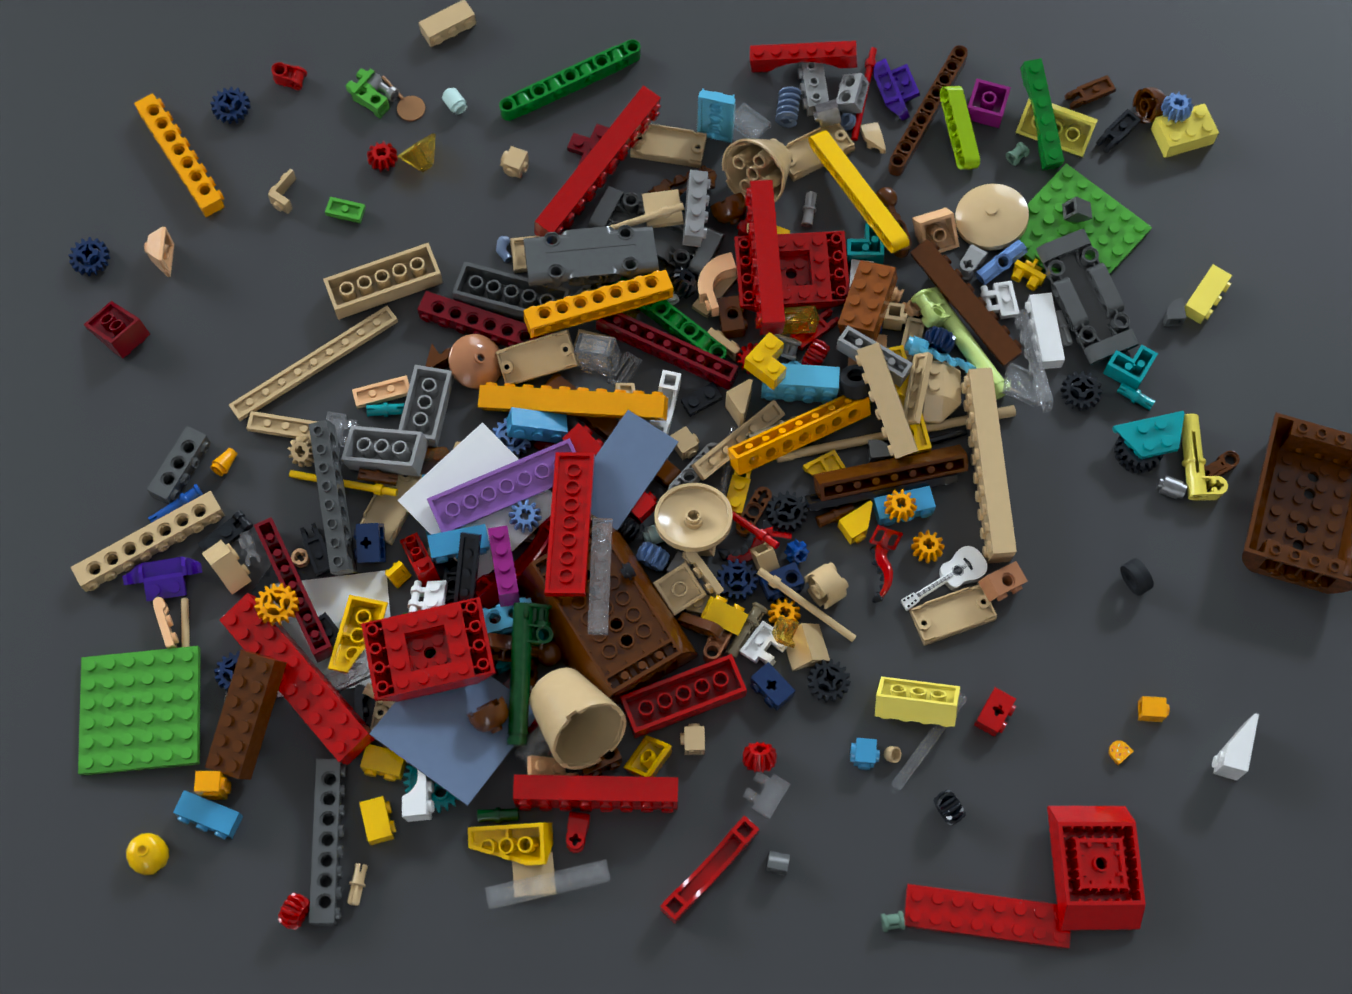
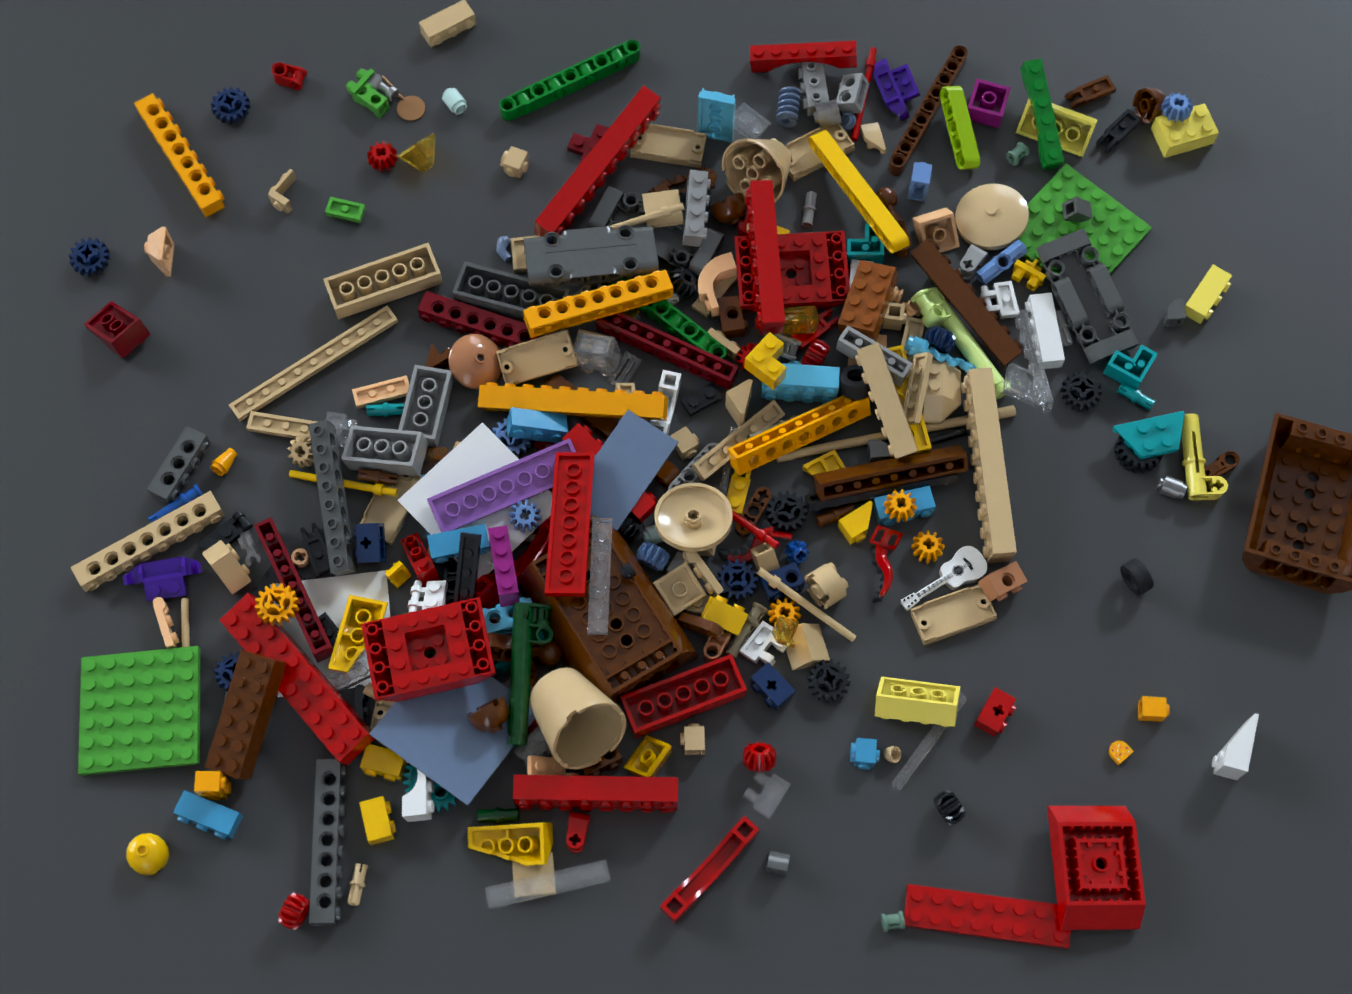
none -> medium blue brick [907,162,932,202]

